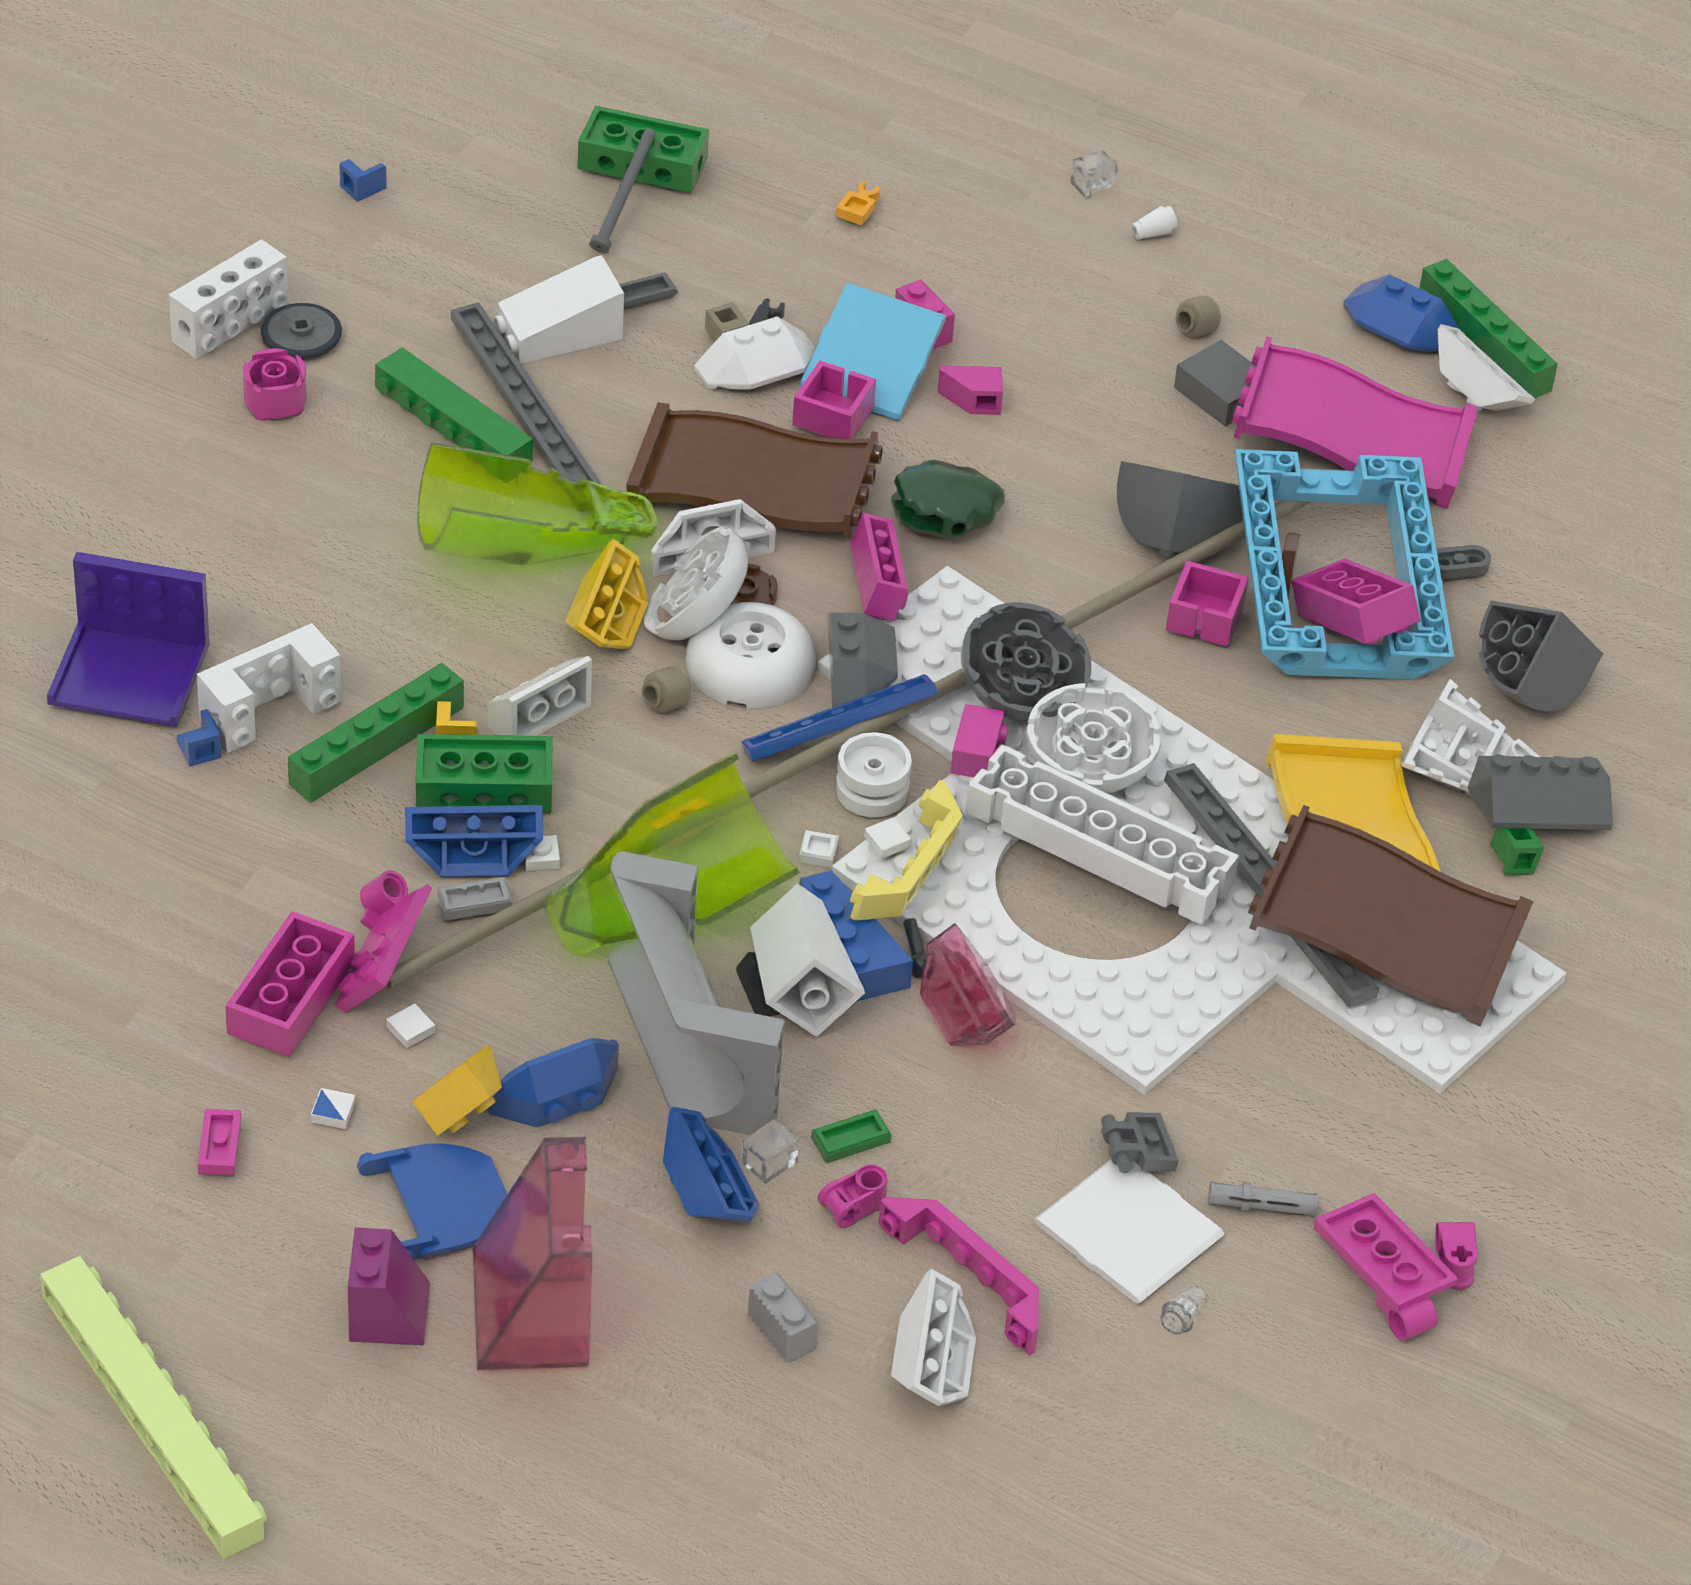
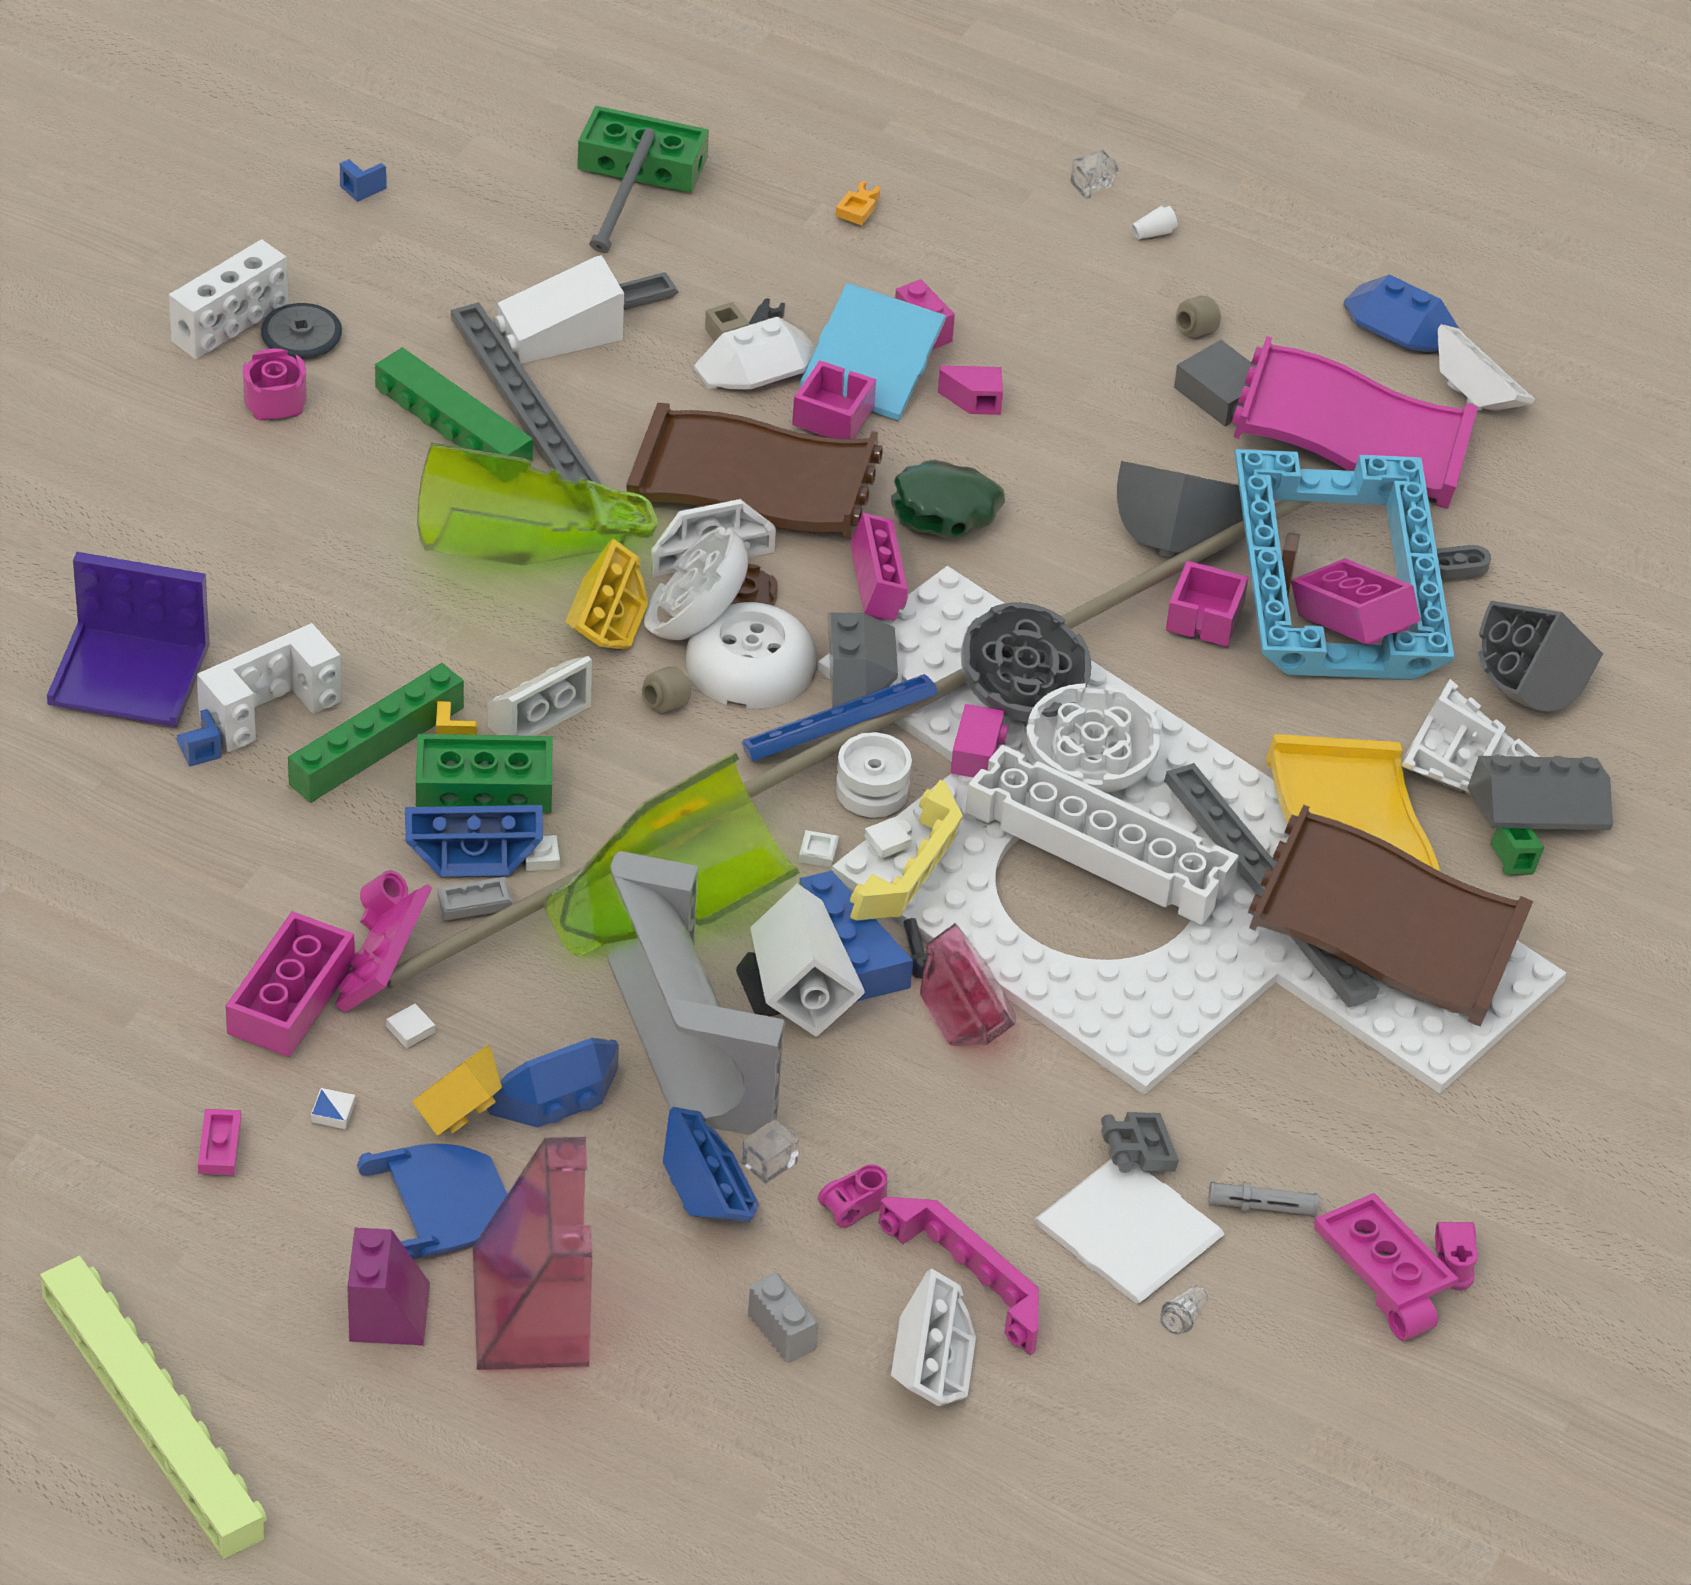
green tile [811,1109,892,1163] -> none
green brick [1419,259,1558,398] -> none

